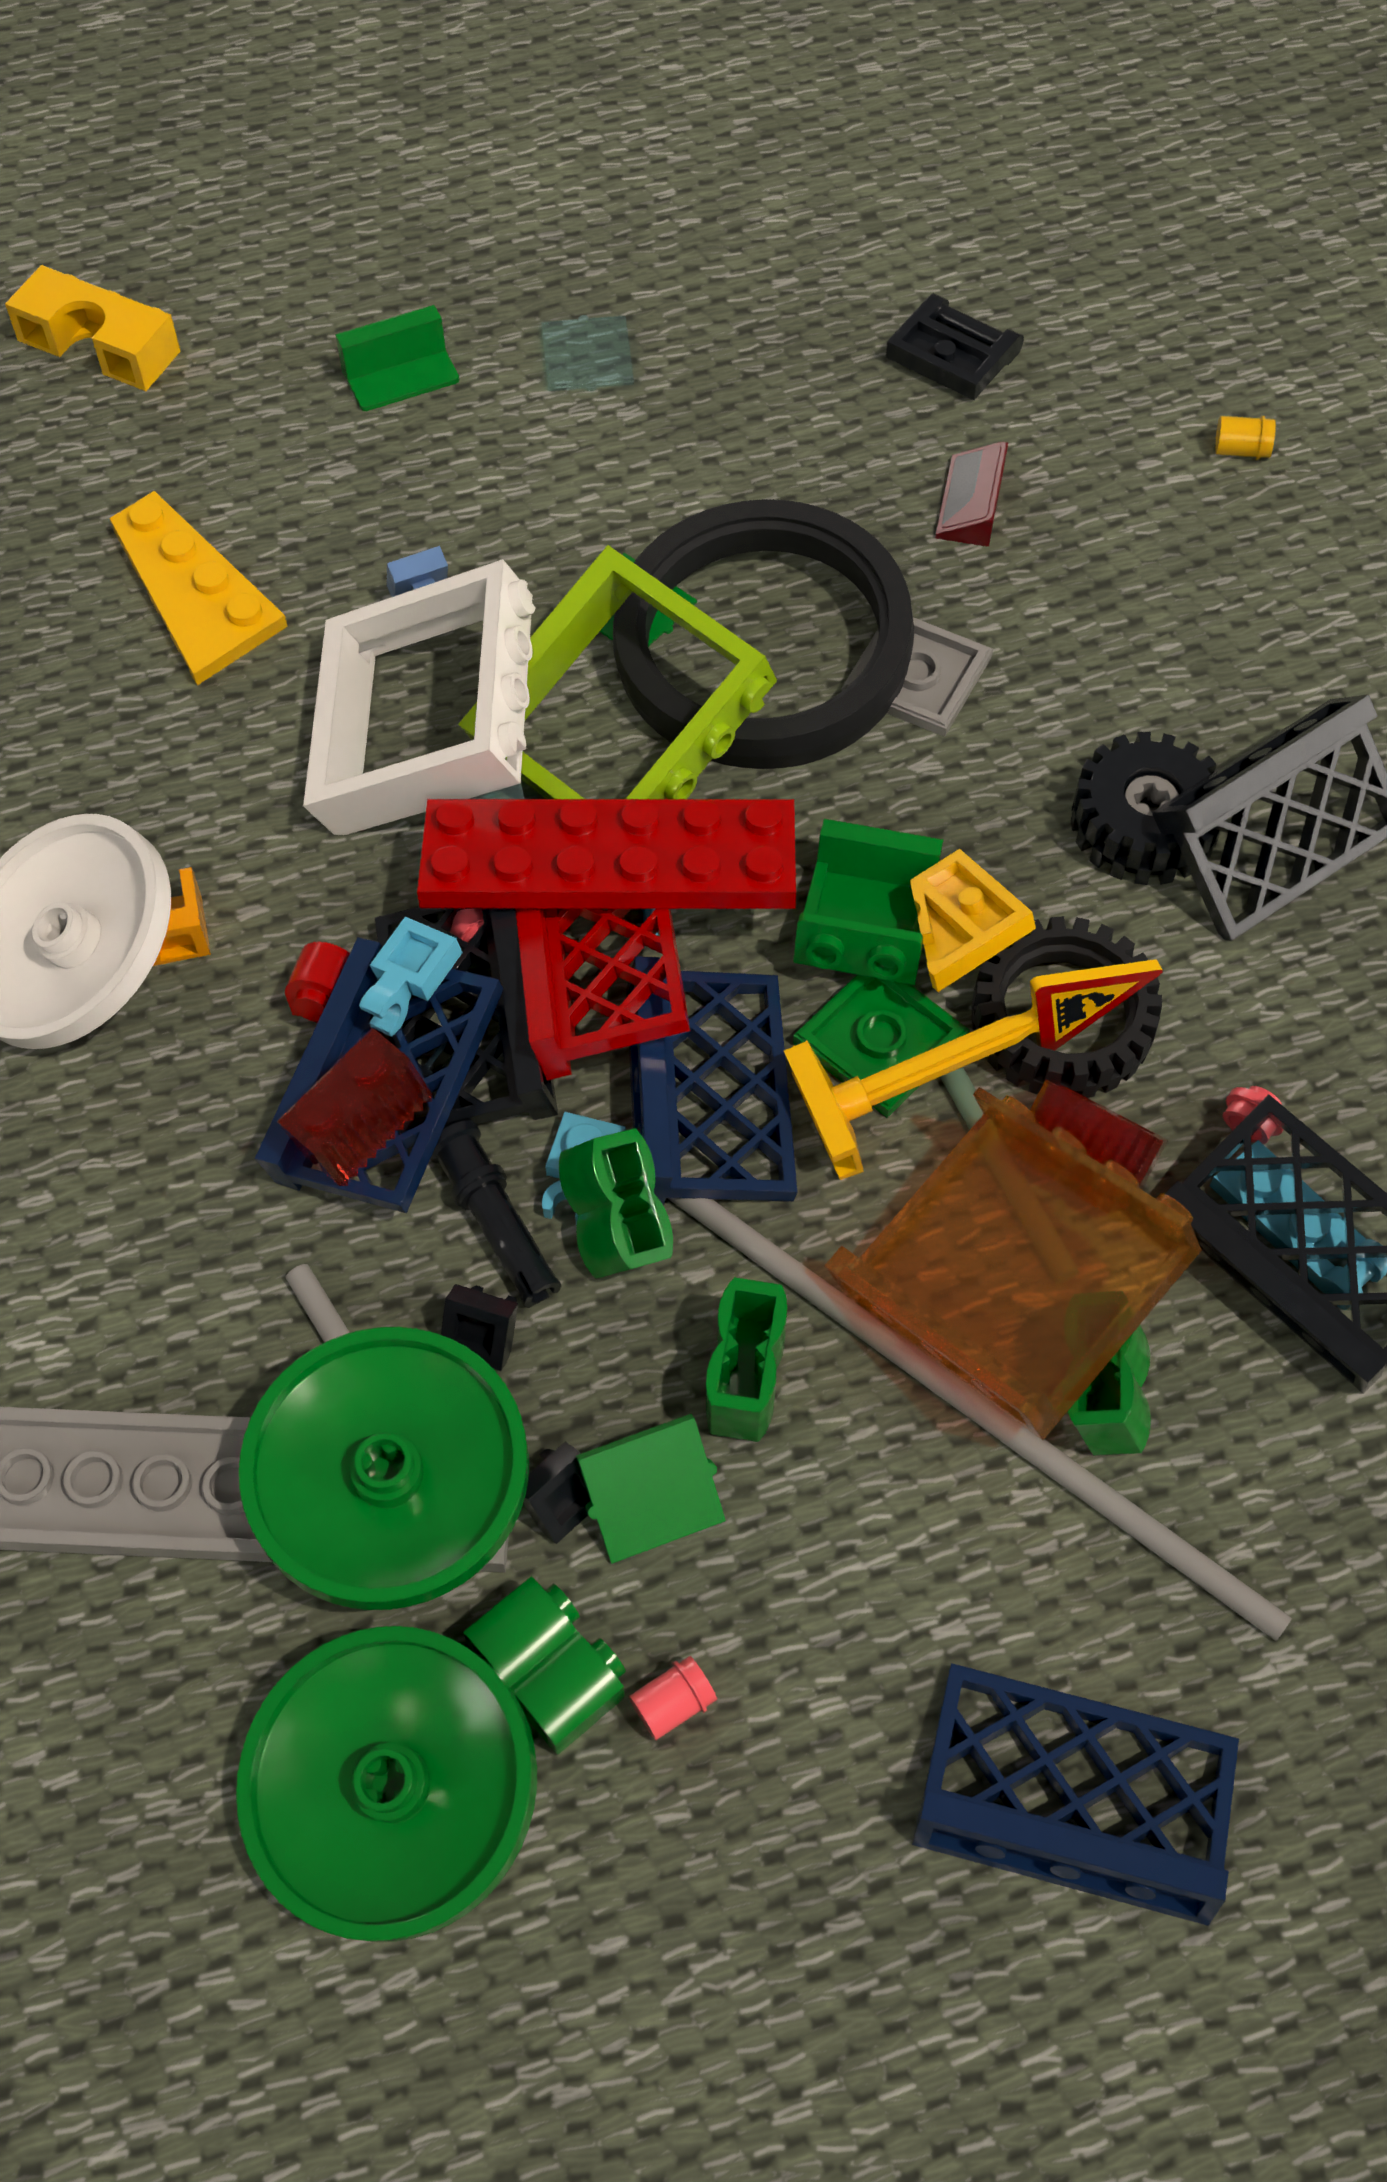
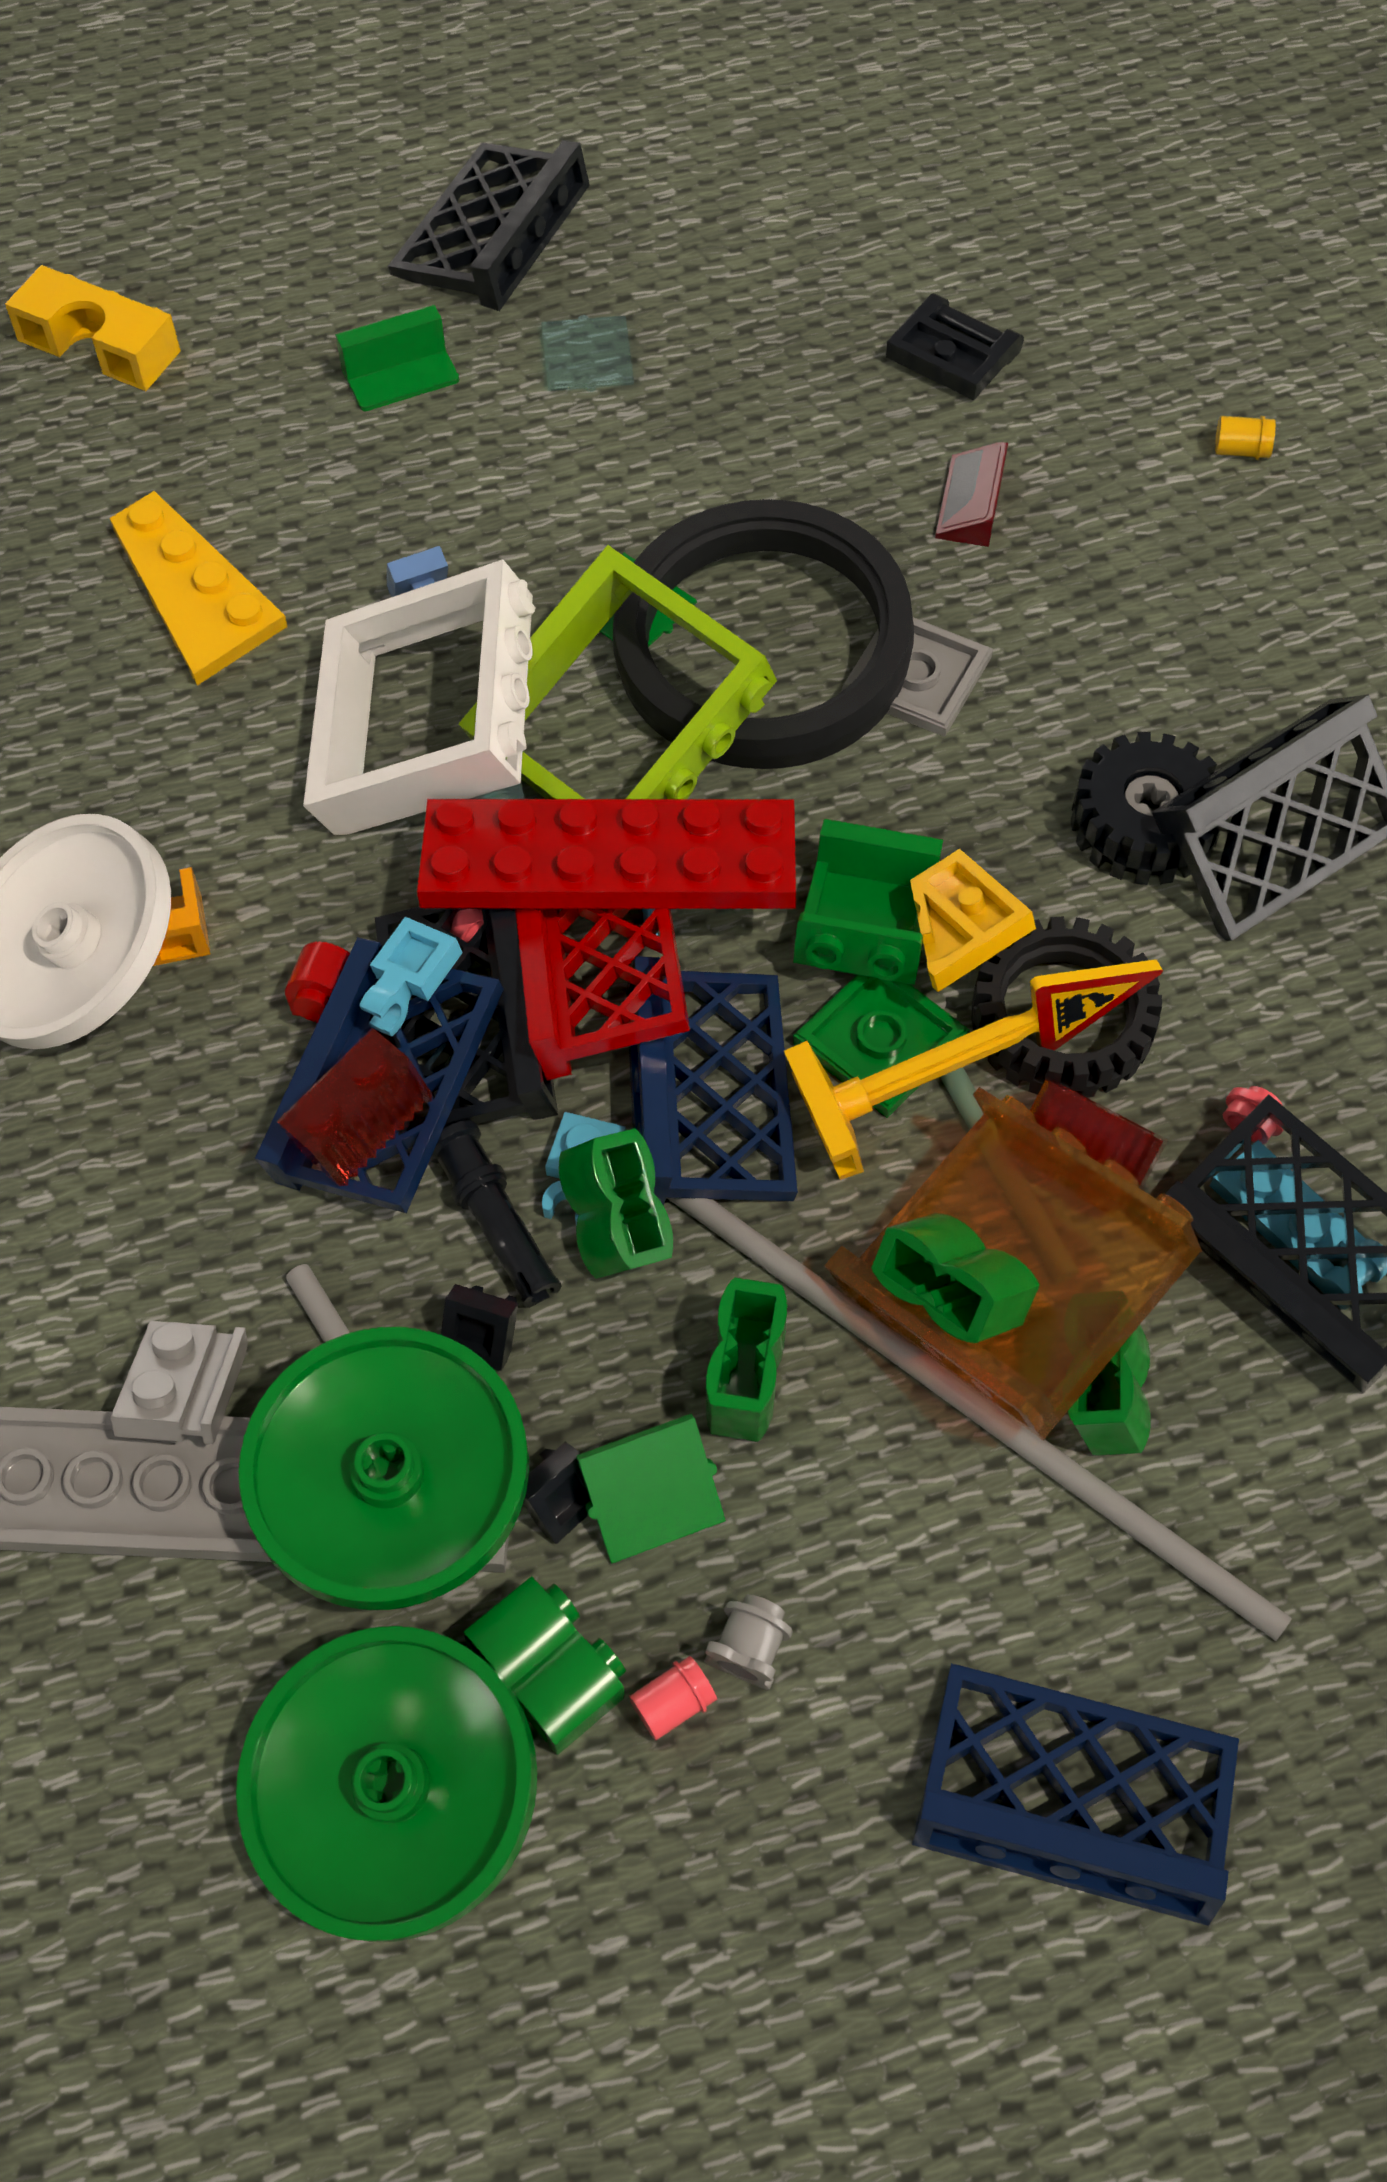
none -> light grey plate [111,1321,248,1444]
none -> black fence [388,140,590,311]
none -> light grey brick [704,1595,793,1690]
none -> green brick [871,1213,1040,1343]

